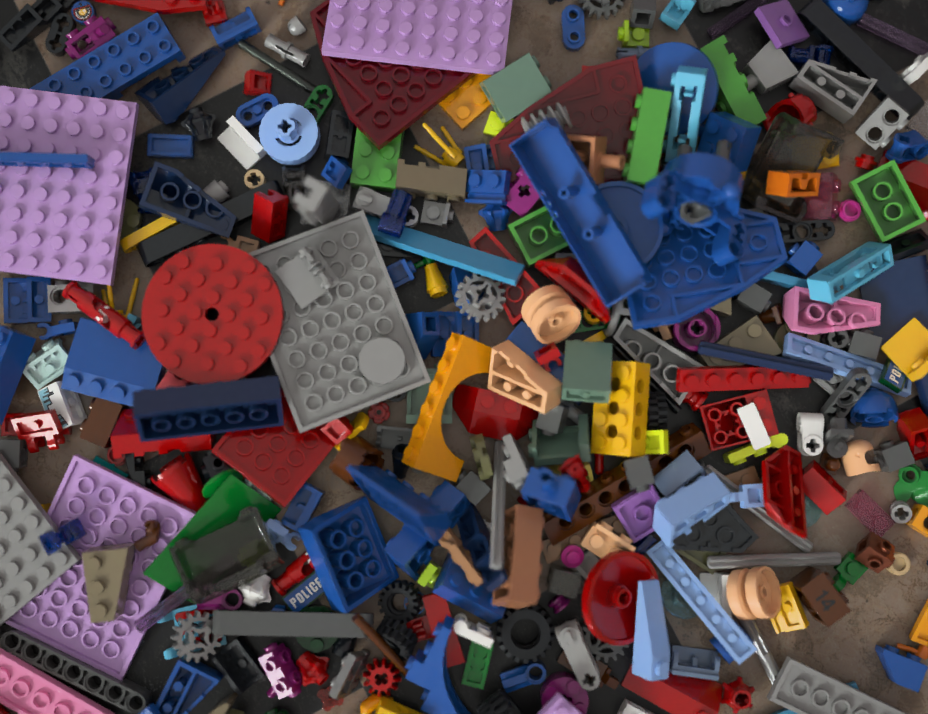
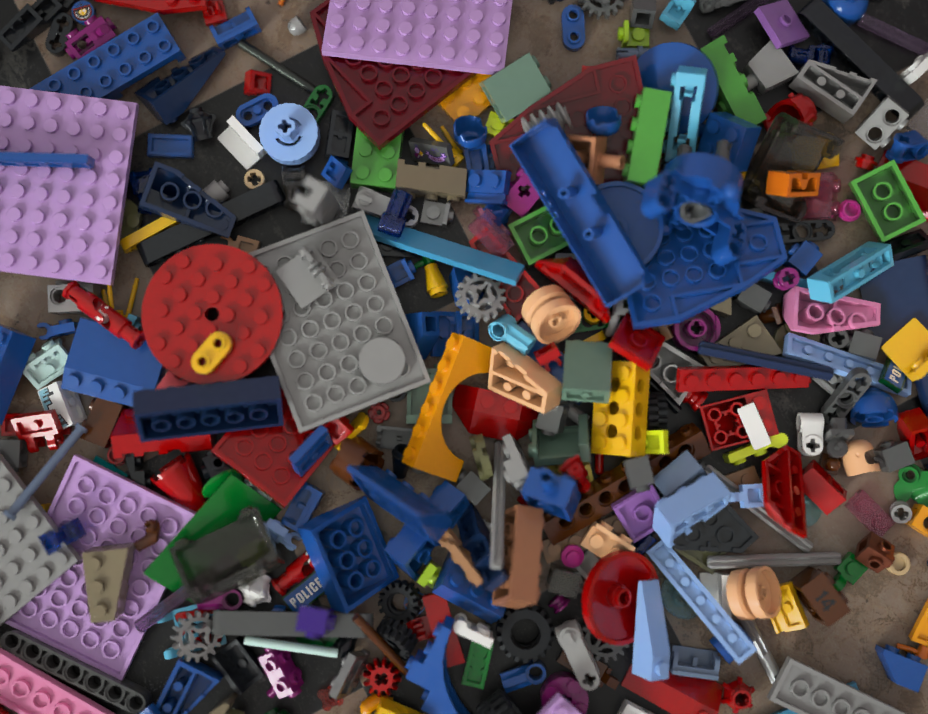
blue slope [3,277,52,324] -> none
red hinge [251,189,289,243] -> none
light grey pin [264,34,310,67] -> none
red rock [296,651,330,687] -> none
none -> sand blue bar [3,422,88,521]
none -> yellow plate [191,332,233,374]
none -> light aqua bar [244,635,338,658]
none -> blue plate [289,425,333,477]
none -> dark purple brick [295,604,337,639]
none -> dark grey tile [408,137,455,166]
none -> blue hair [453,115,488,149]
none -> clear pink bracket [468,205,515,257]
none -> medium azure piece [488,314,537,355]
none -> blue hair [586,106,622,137]
none -> red tile [608,313,666,372]
none -> magenta bush [772,267,800,291]

